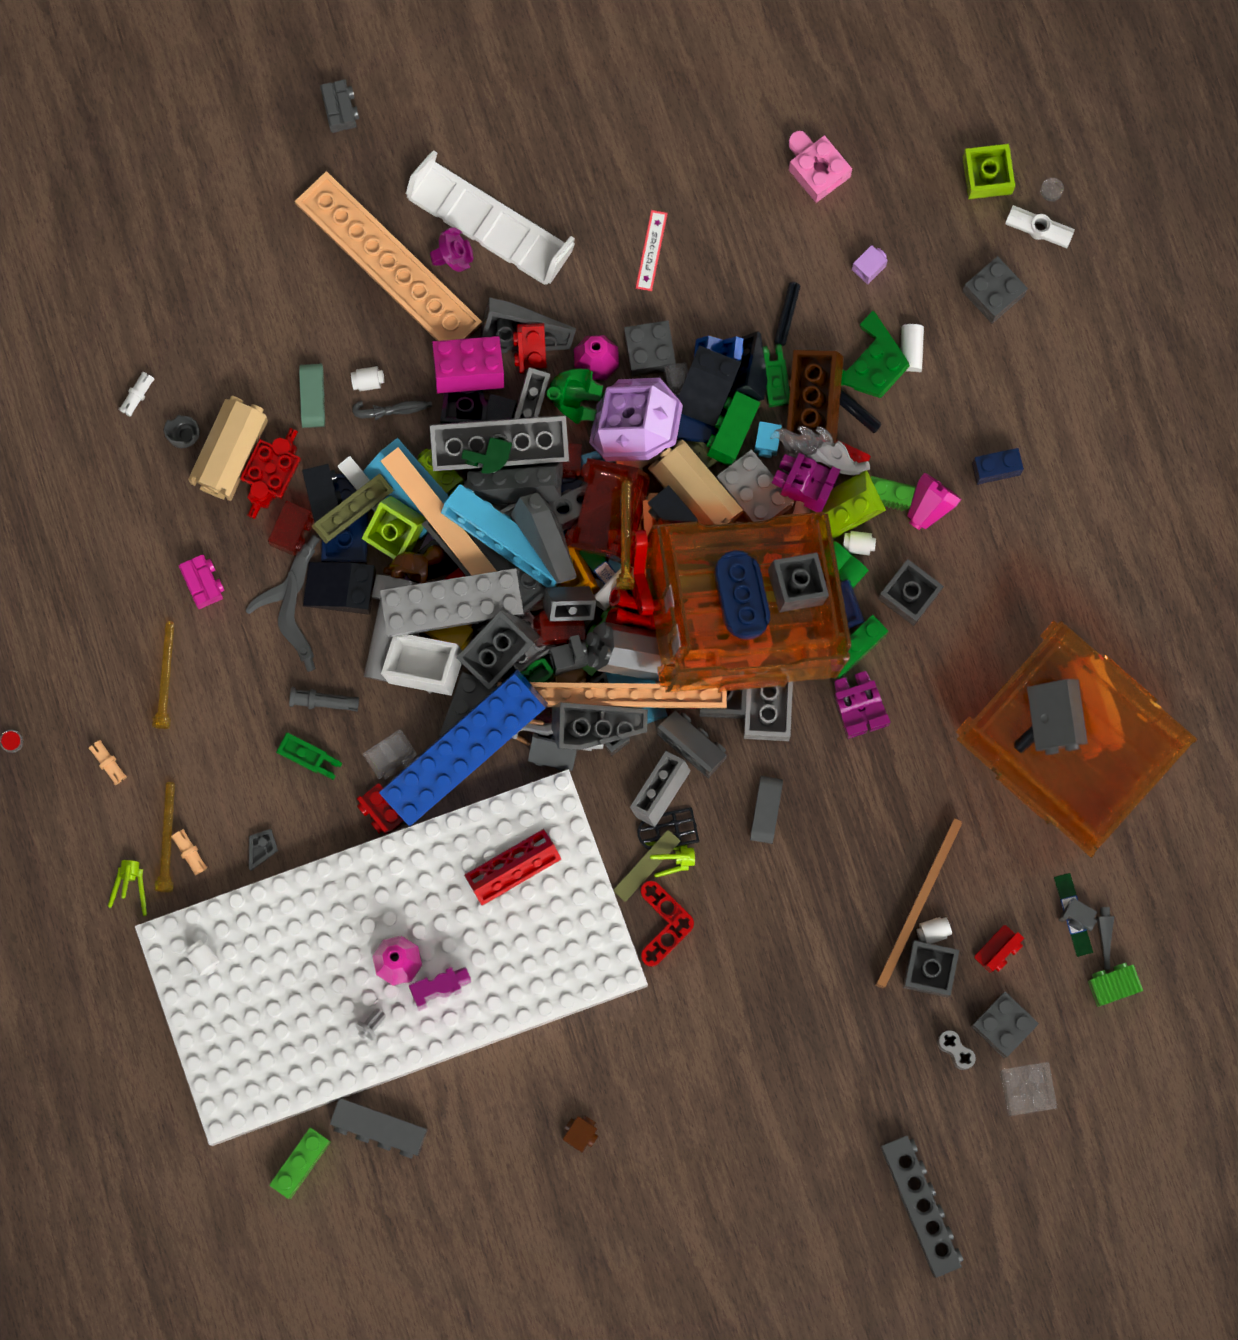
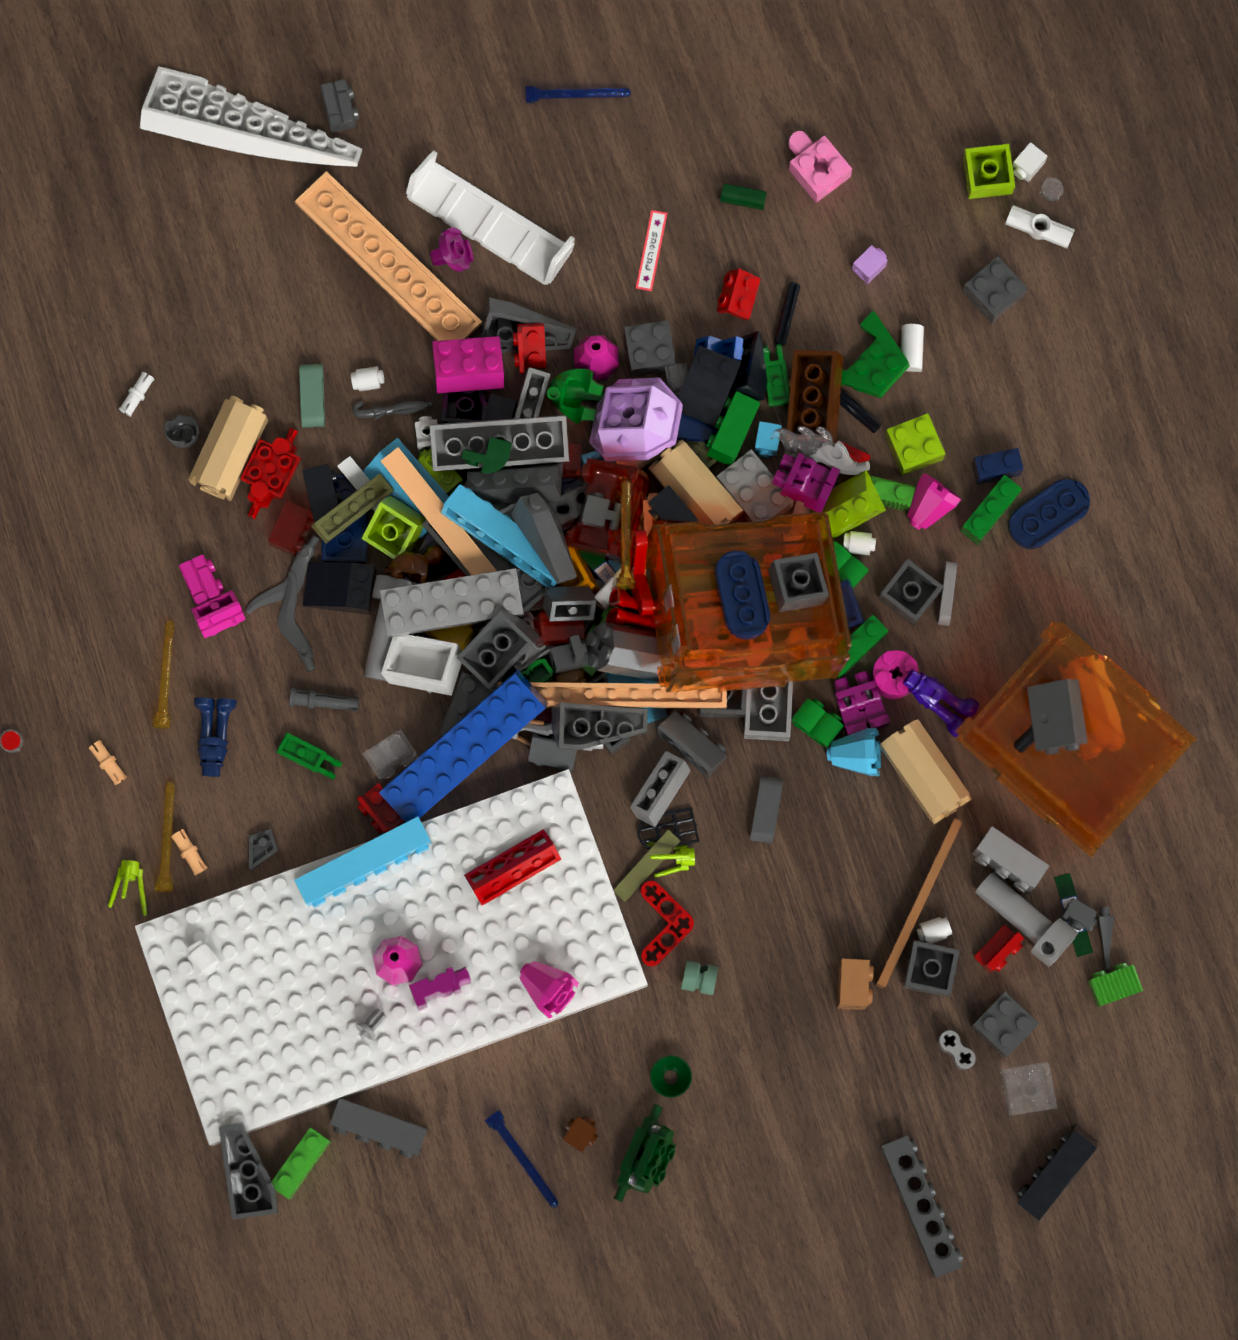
none -> white wedge [140,66,362,167]
none -> dark pink brick [191,590,246,639]
none -> dark blue piece [194,697,237,777]
none -> dark grey wedge [219,1123,279,1220]
none -> medium azure brick [294,817,432,908]
none -> white brick [415,416,438,452]
none -> clear blue piece [485,1110,558,1208]
none -> dark pink cone [519,961,579,1019]
none -> clear blue piece [526,86,631,103]
none -> dark grey brick [579,492,623,531]
none -> dark green piece [613,1104,676,1202]
none -> dark green piece [650,1055,692,1098]
none -> sand green wheel [681,960,719,996]
none -> red bracket [717,269,761,320]
none -> dark green brick [720,184,767,211]
none -> green brick [791,698,844,749]
none -> medium azure cone [827,728,881,776]
none -> medium nougat brick [837,959,874,1010]
none -> dark pink brick [871,650,919,700]
none -> tan brick [879,719,972,825]
none -> lime brick [885,413,945,476]
none -> dark purple piece [903,669,979,737]
none -> light grey beam [938,561,957,626]
none -> green brick [960,475,1022,545]
none -> light grey brick [972,826,1049,893]
none -> light grey piece [975,872,1078,968]
none -> dark blue tile [1008,479,1090,549]
none -> white brick [1012,142,1047,182]
none -> black wedge [1017,1124,1098,1221]

